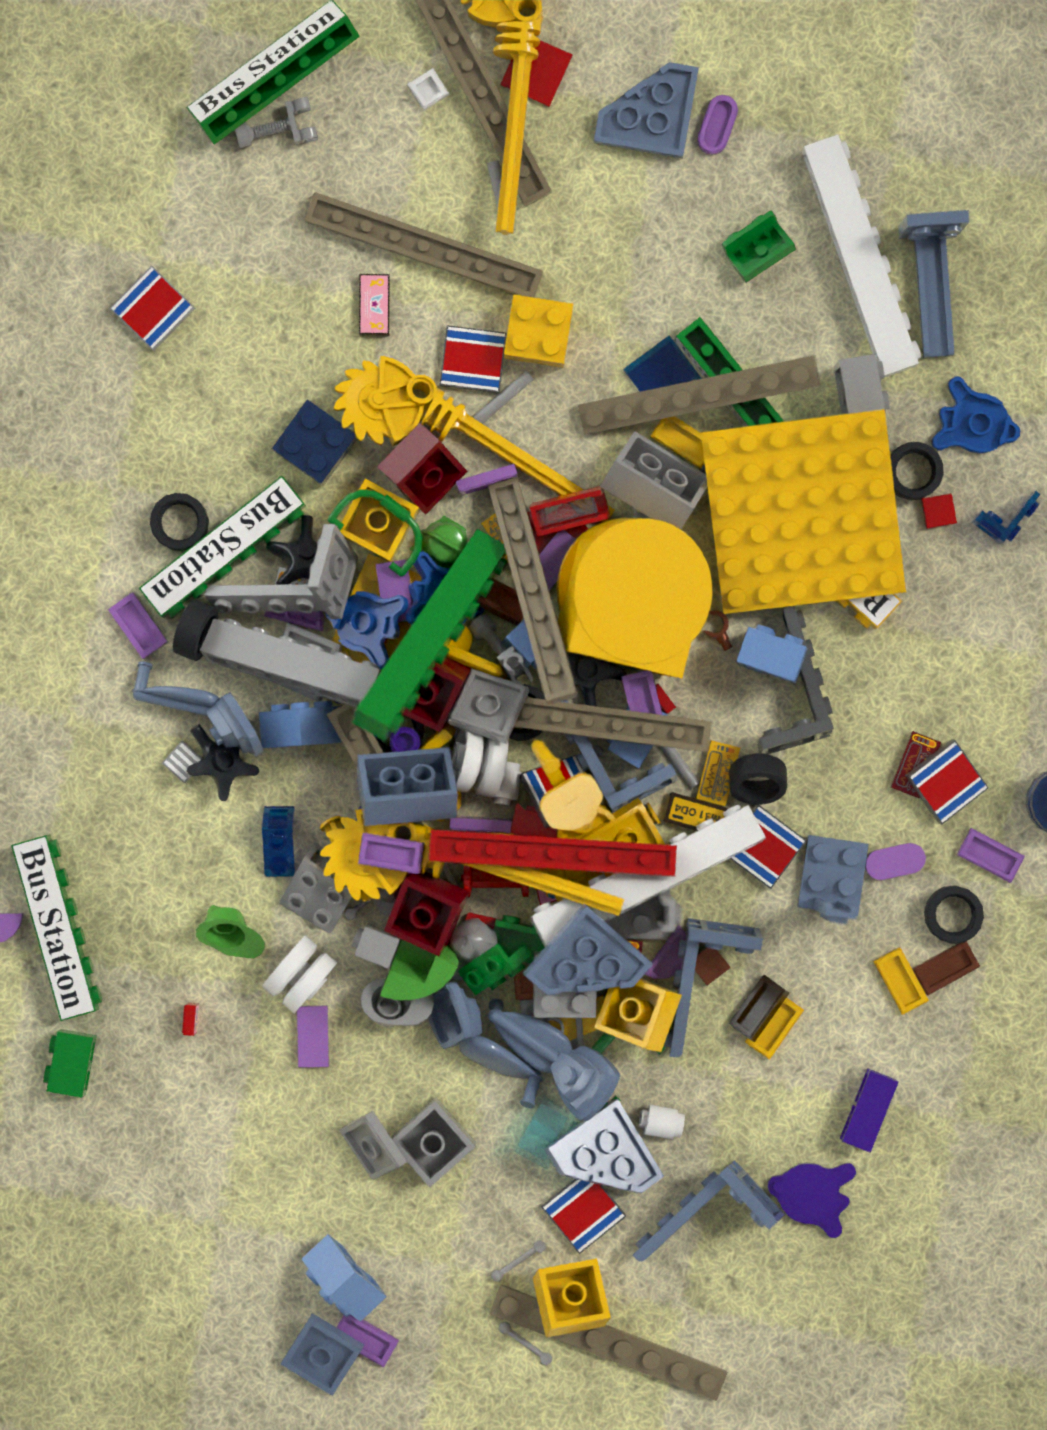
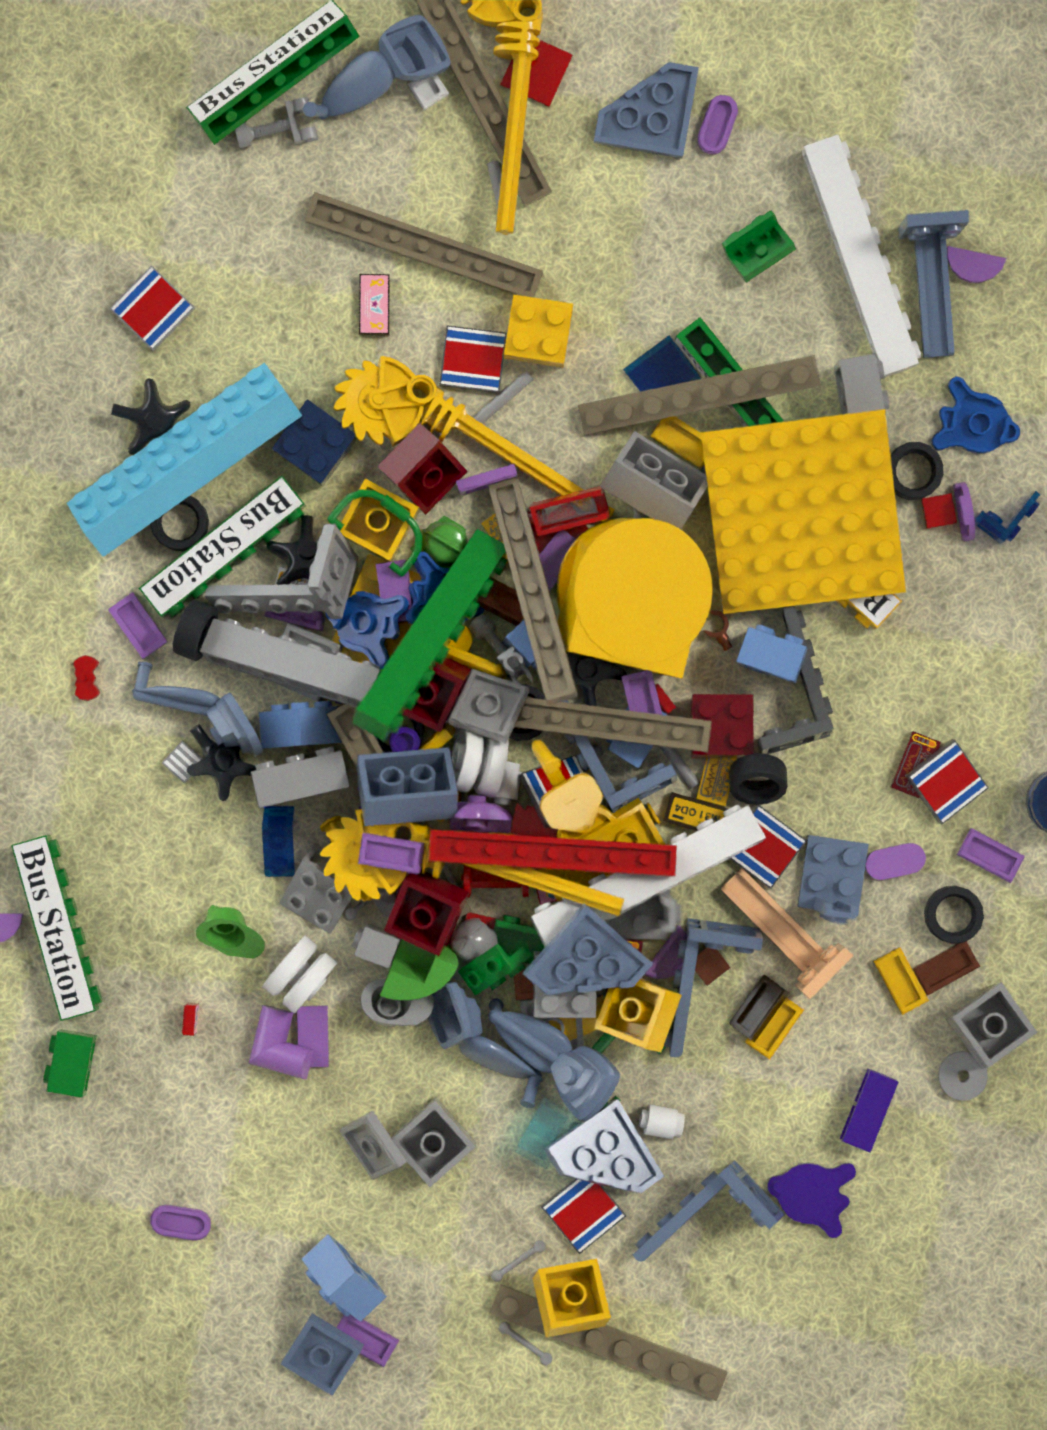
none -> medium azure brick [67,362,302,557]
none -> red piece [73,655,100,701]
none -> black animal [110,378,191,455]
none -> medium lavender tile [150,1204,211,1241]
none -> medium lavender brick [249,1005,314,1079]
none -> light grey brick [251,747,350,808]
none -> sand blue piece [303,15,450,119]
none -> medium lavender animal [454,795,513,827]
none -> dark red brick [691,694,754,759]
none -> light nougat bracket [720,868,853,999]
none -> light grey piece [938,1051,988,1100]
none -> light grey brick [946,982,1038,1069]
none -> medium lavender tile [947,246,1007,283]
none -> medium lavender tile [953,482,975,542]

